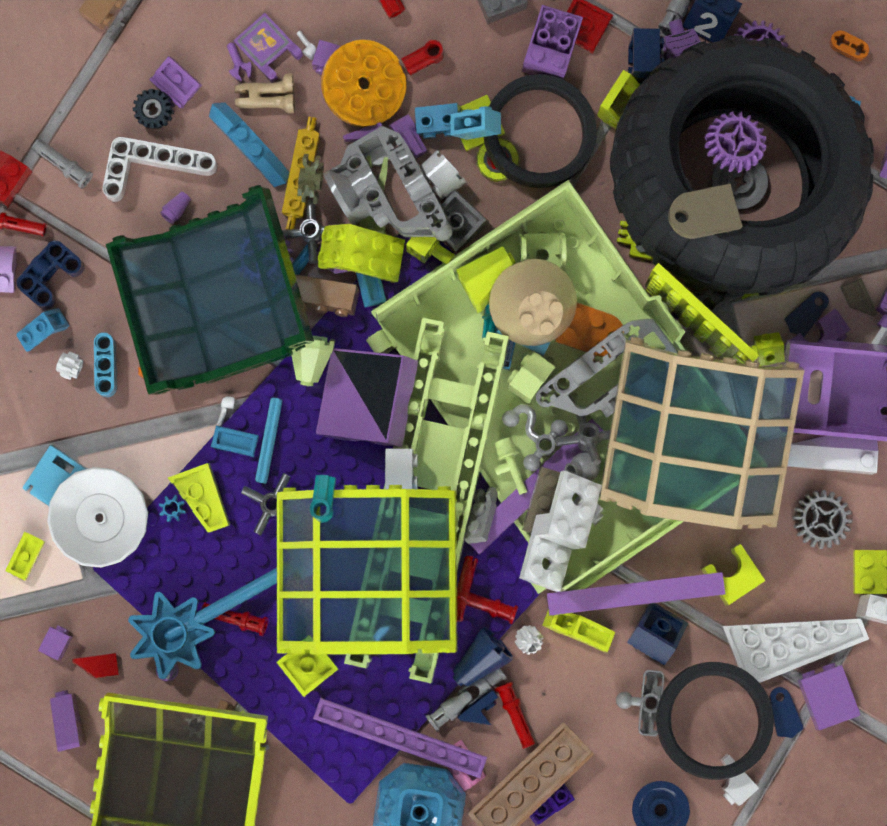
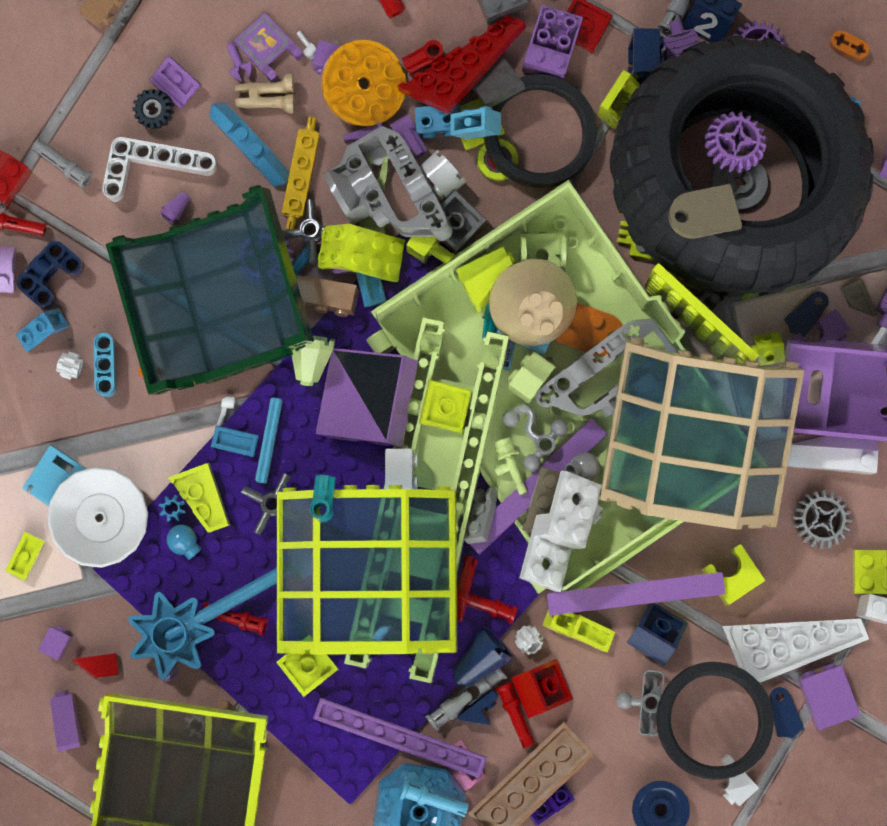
olive pin [297,154,324,204] -> none
flat silver bar [555,415,621,465] -> none
none -> dark azure piece [167,525,202,560]
none -> red wing [397,15,526,114]
none -> medium azure pin [399,779,469,817]
none -> neon yellow plate [419,380,472,433]
none -> flat silver tile [473,55,526,107]
none -> red slope [511,659,573,718]

